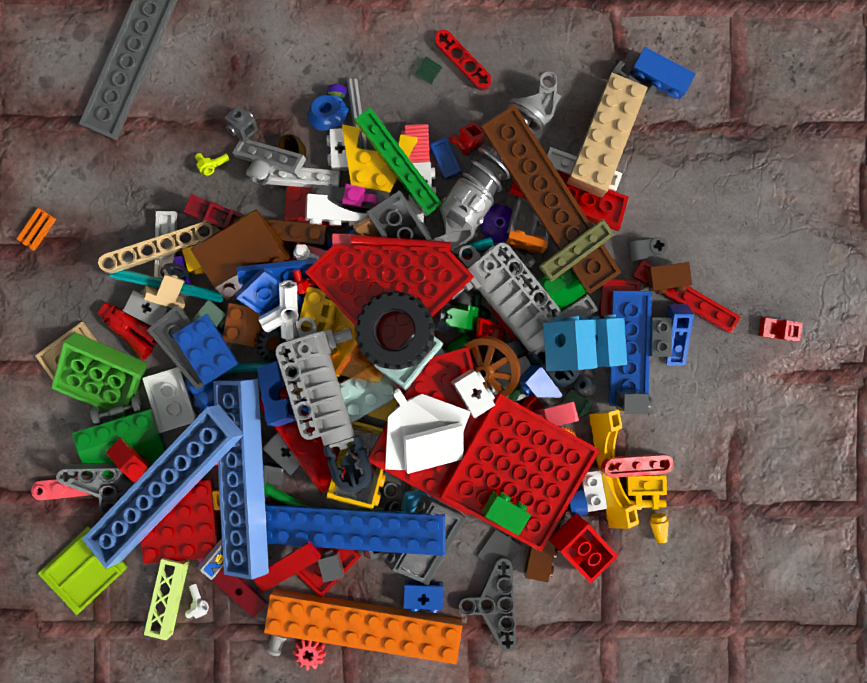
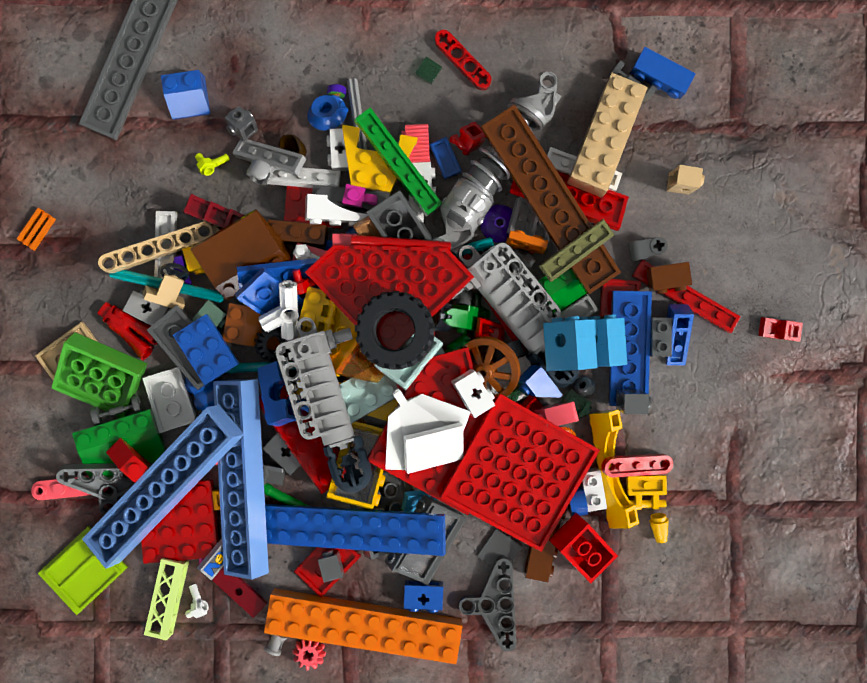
red tile [253,541,321,593] -> none
green brick [482,491,531,536] -> none
none -> slope [161,70,211,120]
none -> tan brick [666,165,705,195]

